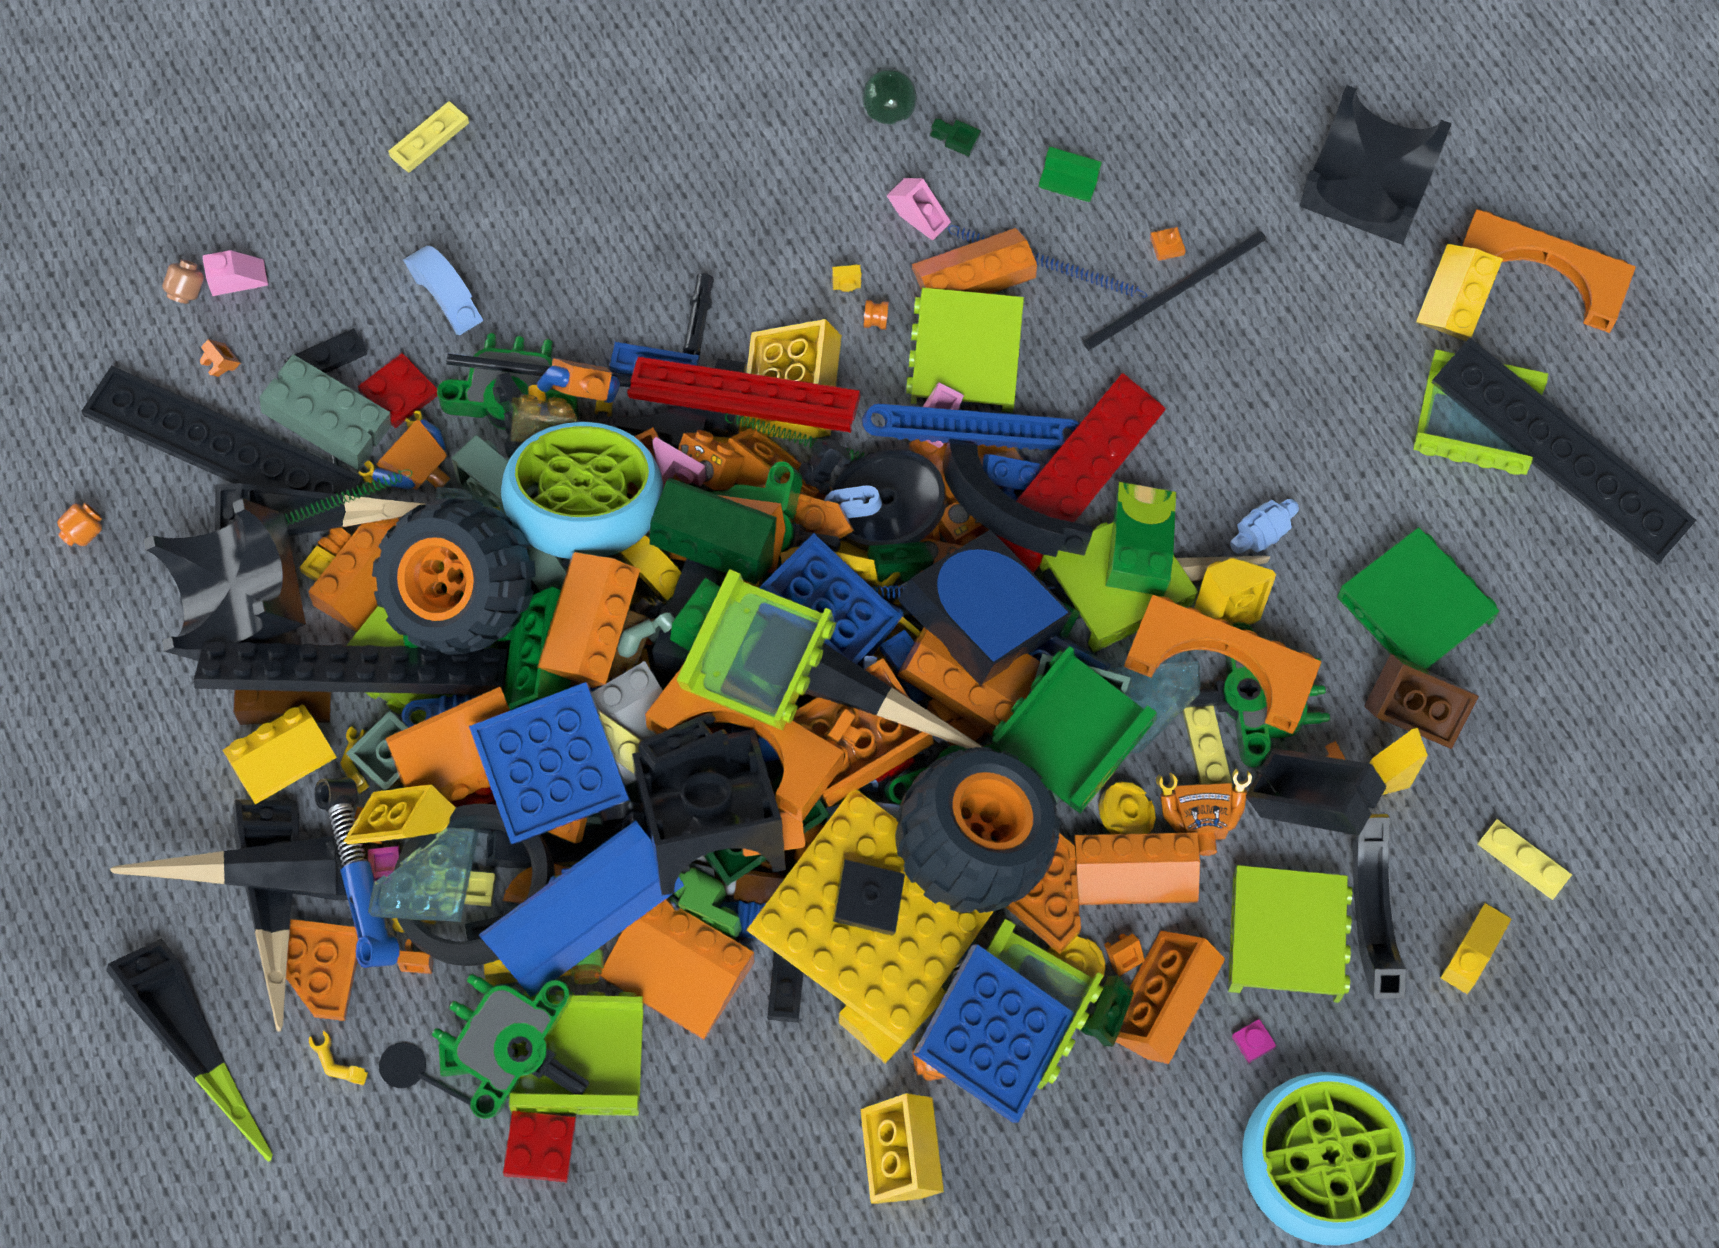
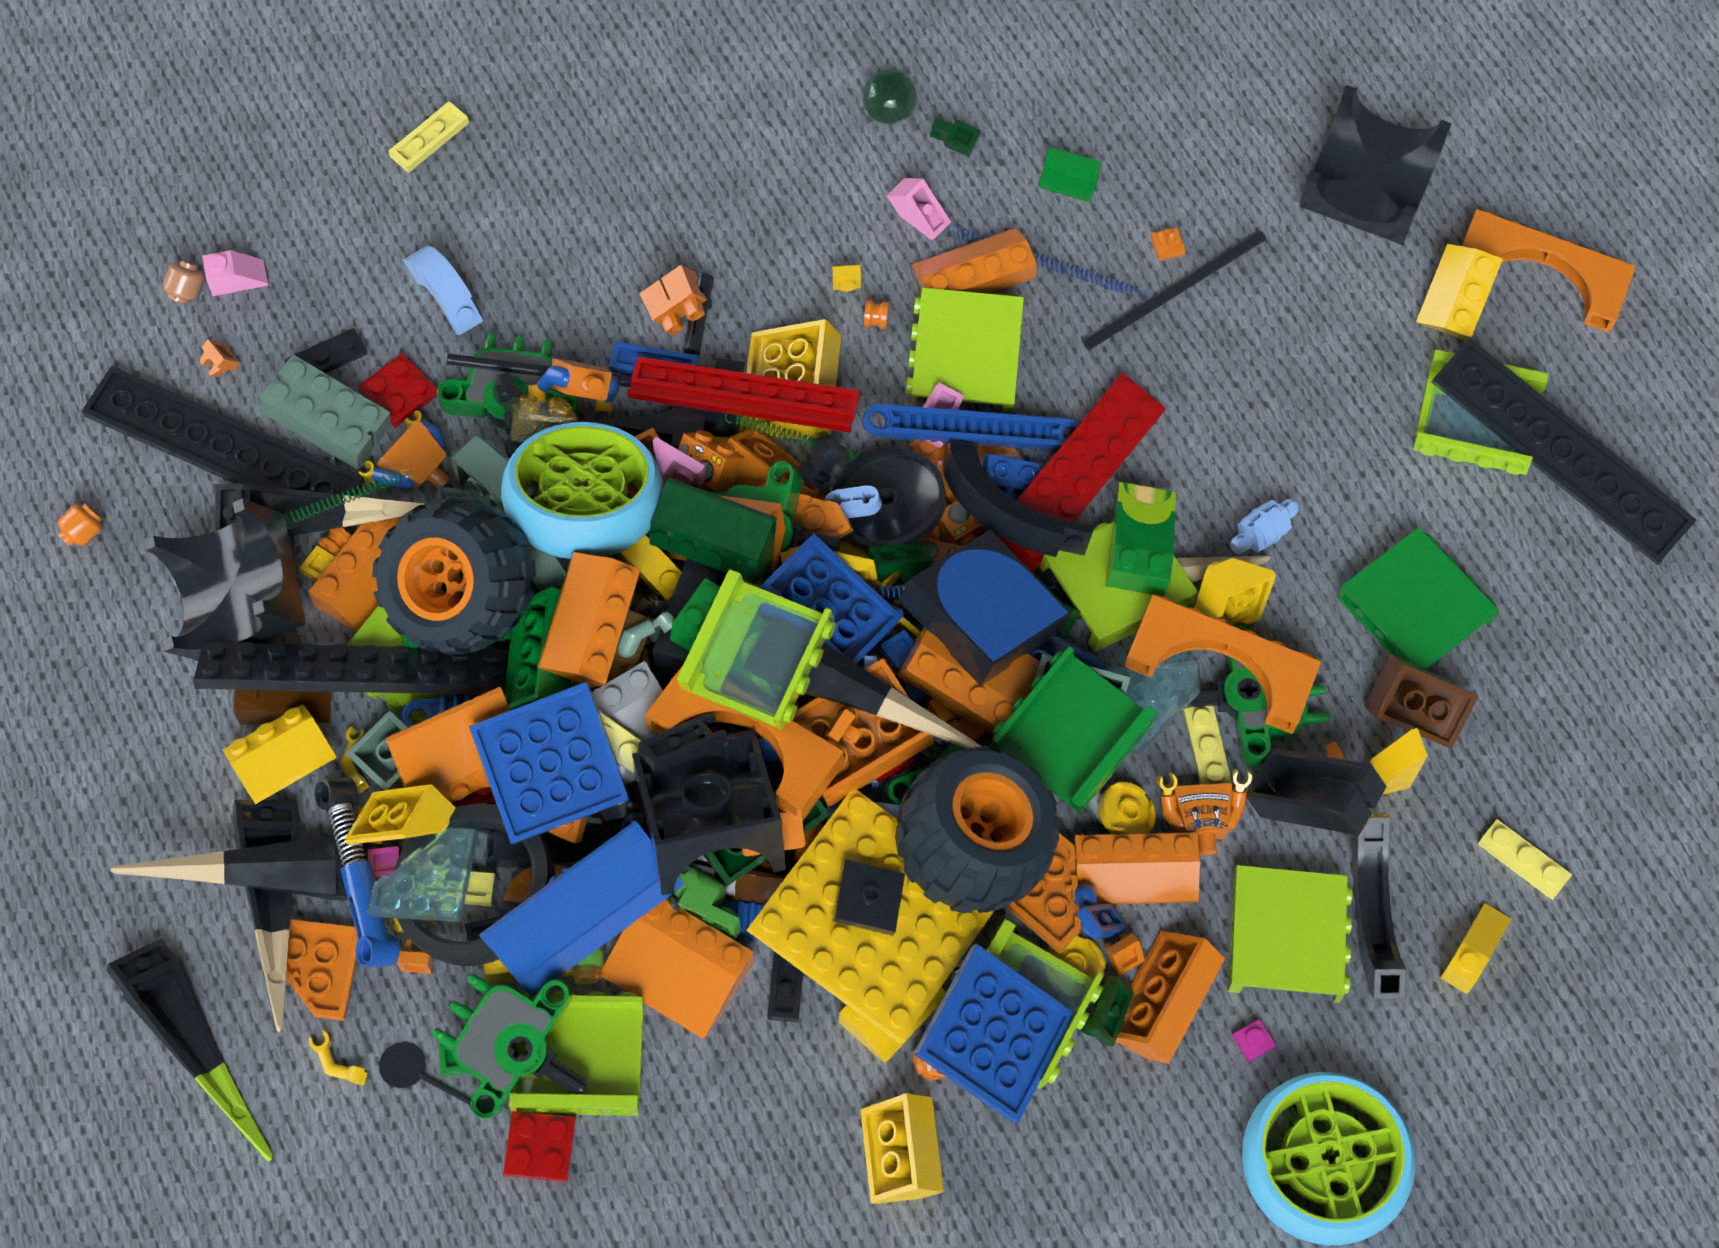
none -> orange hips [639,265,707,335]
none -> blue plate [1074,884,1128,940]

